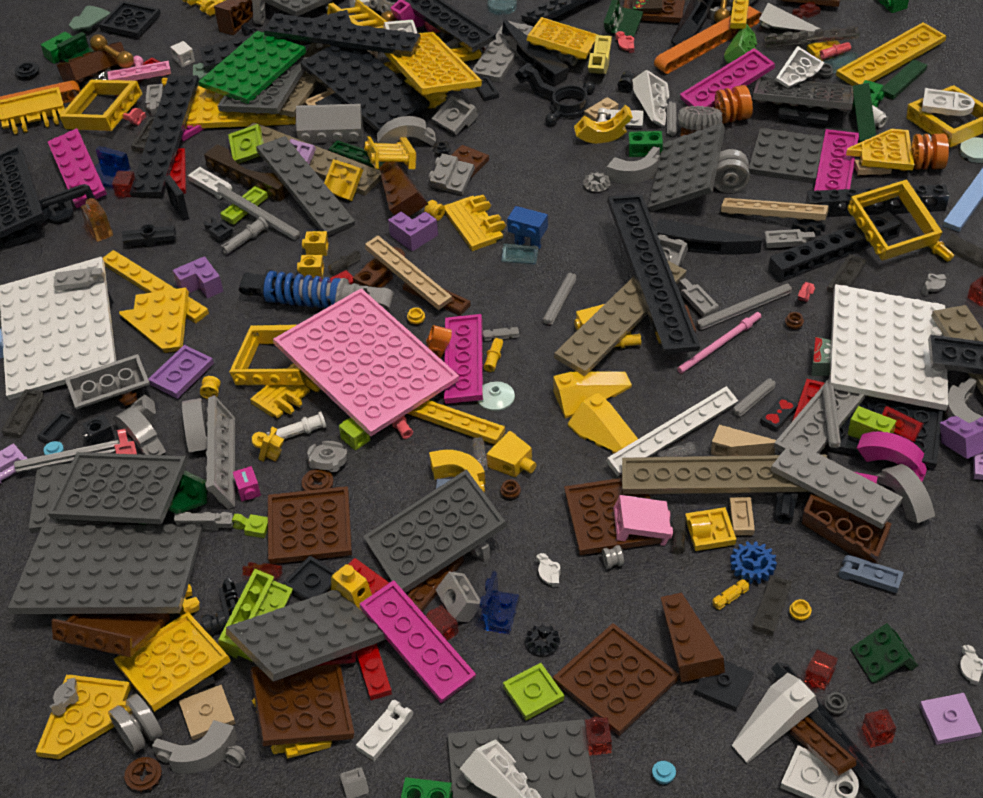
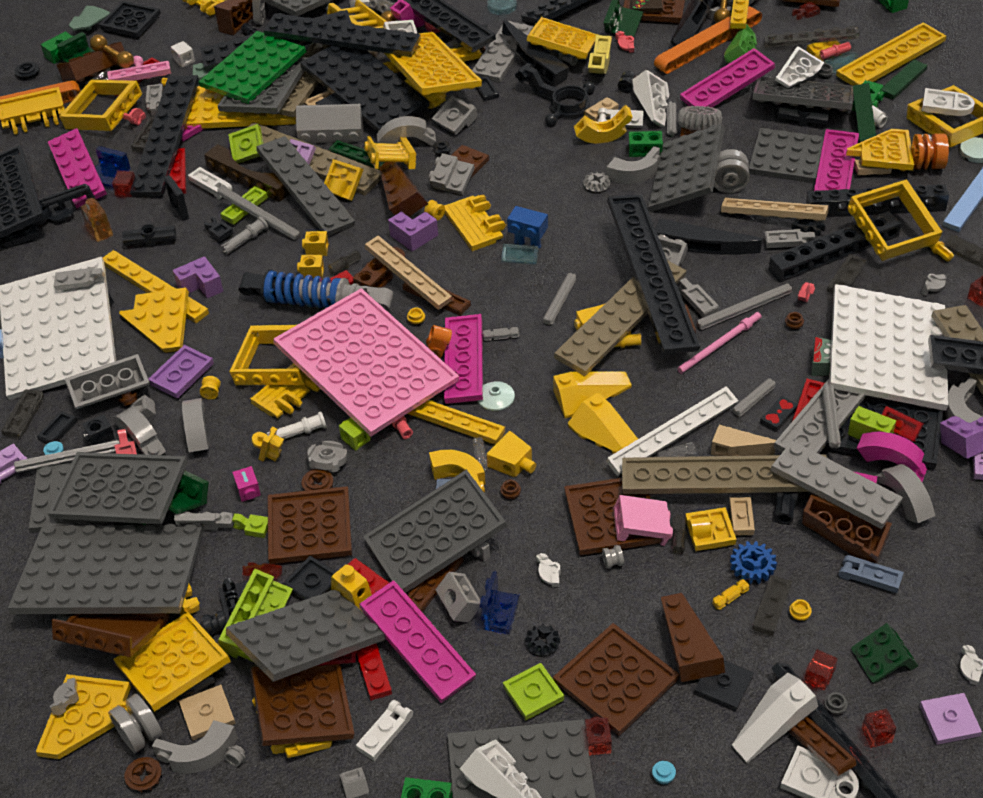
light grey plate [205,395,235,509] -> none
clear red brick [426,605,458,641] -> none
yellow axle [483,338,503,372] -> none
orange wheel [714,85,753,124] -> none
white wedge [759,3,823,35] -> none

